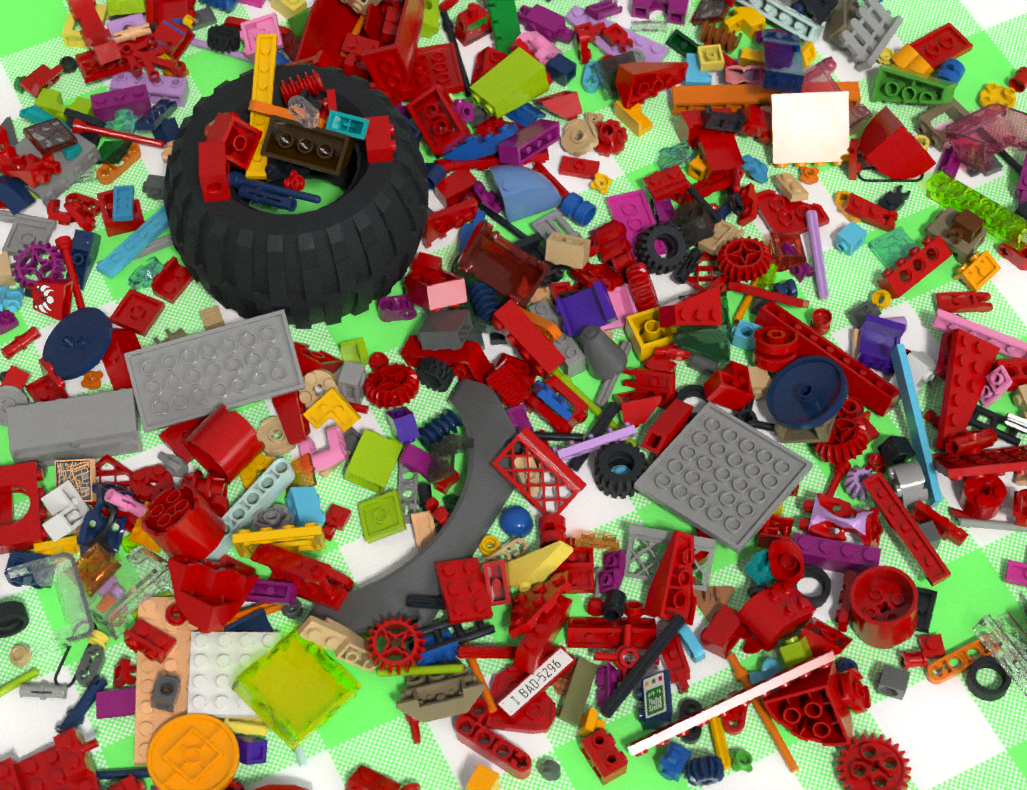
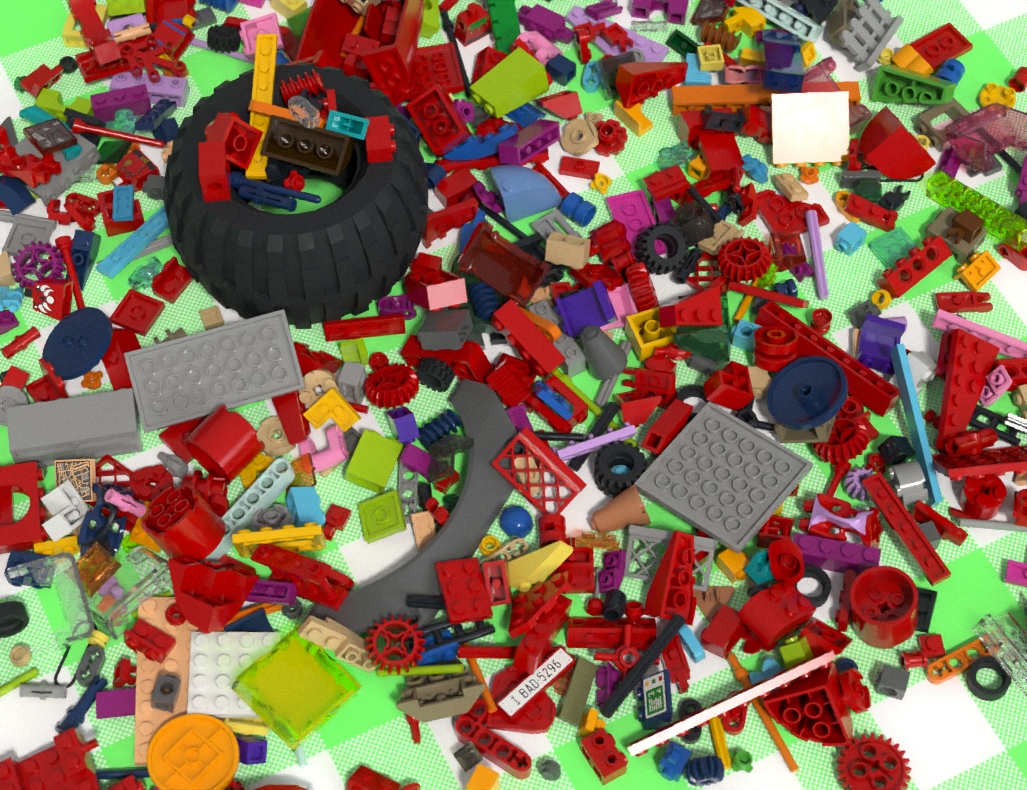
none -> red torso [112,147,160,193]
none -> red tile [324,313,406,342]
none -> clear smoke plate [453,741,484,773]
none -> nougat cone [590,484,651,534]
none -> light orange brick [716,548,750,584]
none -> dark grey tile [839,171,881,188]
none -> clear green head [853,179,882,204]

